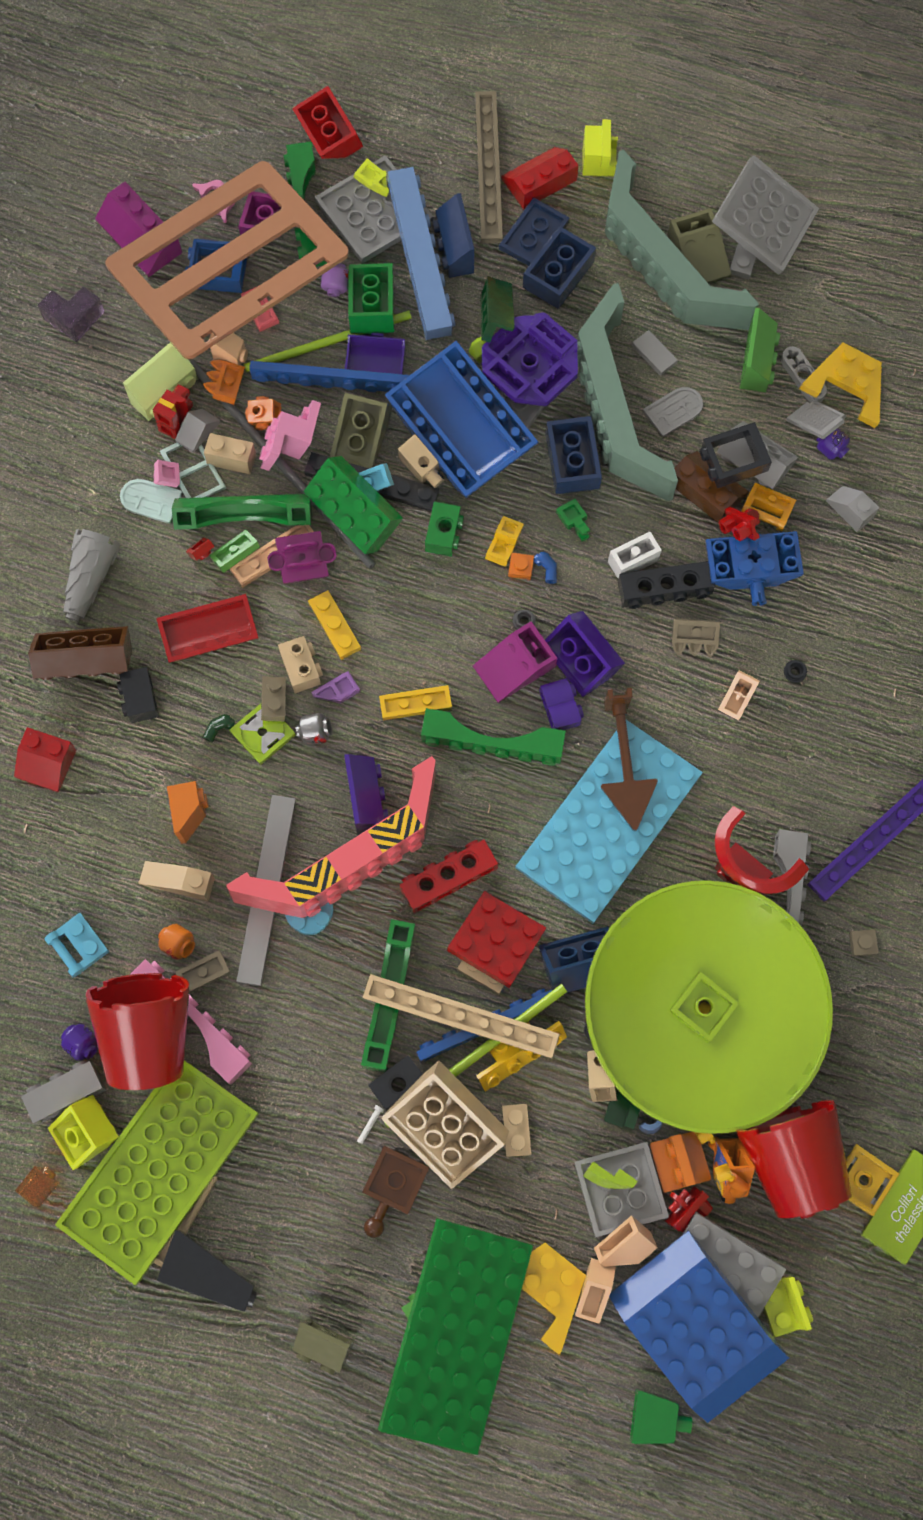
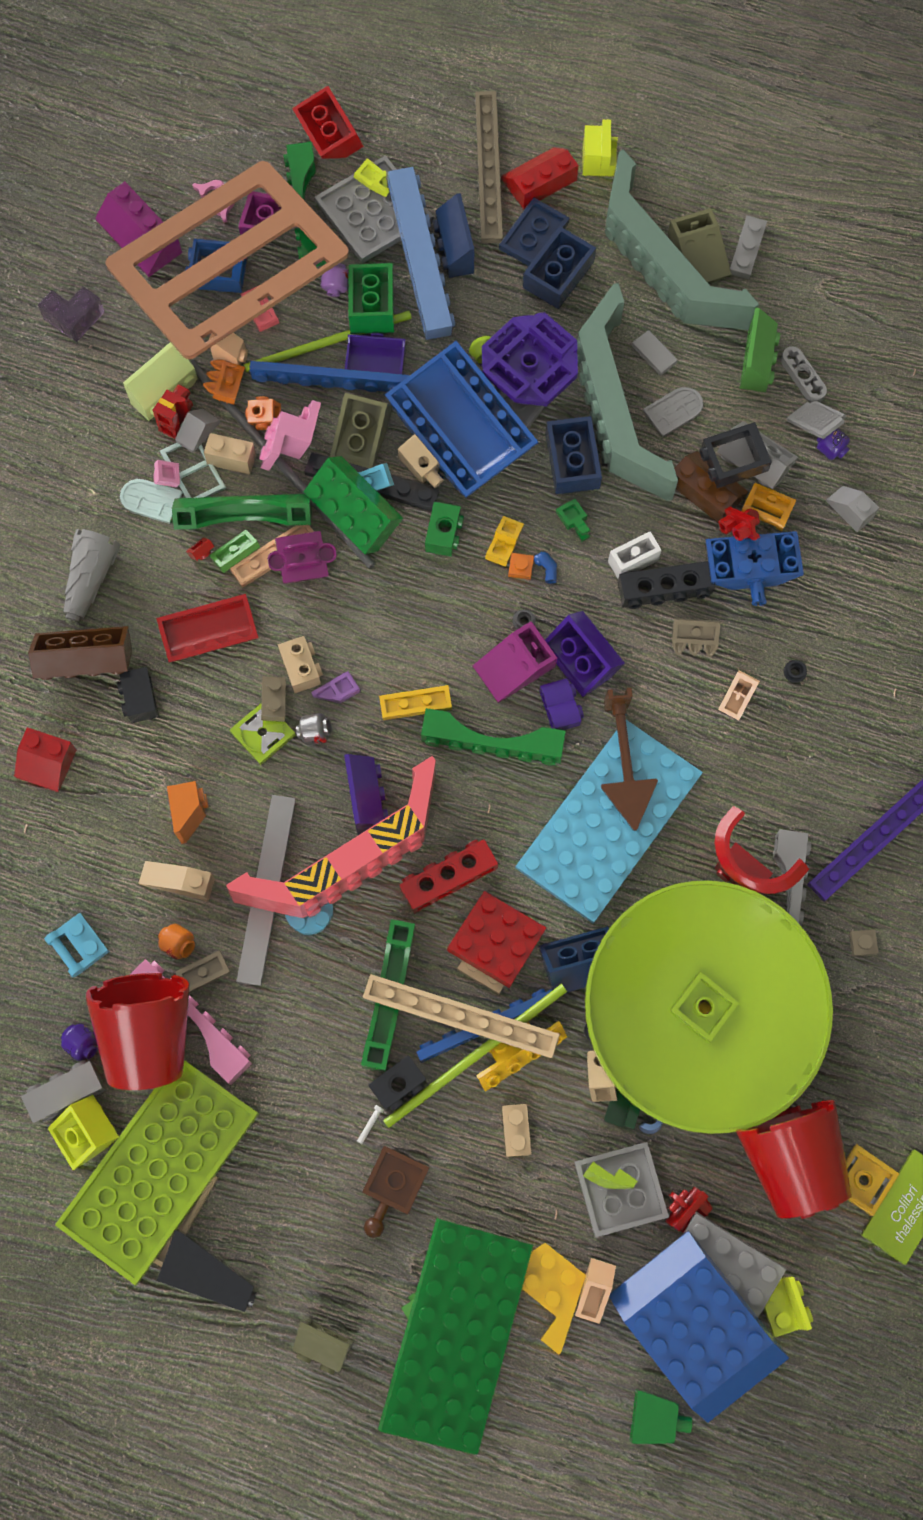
clear orange brick [15,1166,59,1208] -> none
dark green arm [202,714,235,743] -> none
yellow plate [308,590,361,660] -> none
tan slope [381,1061,509,1189] -> none
dark green panel [480,276,514,343] -> none
light nougat slope [594,1215,658,1267] -> none
orange bracket [649,1132,711,1193] -> none
orange torso [695,1132,755,1204] -> none
light grey plate [712,155,819,275] -> none
yellow wing [799,342,882,428] -> none

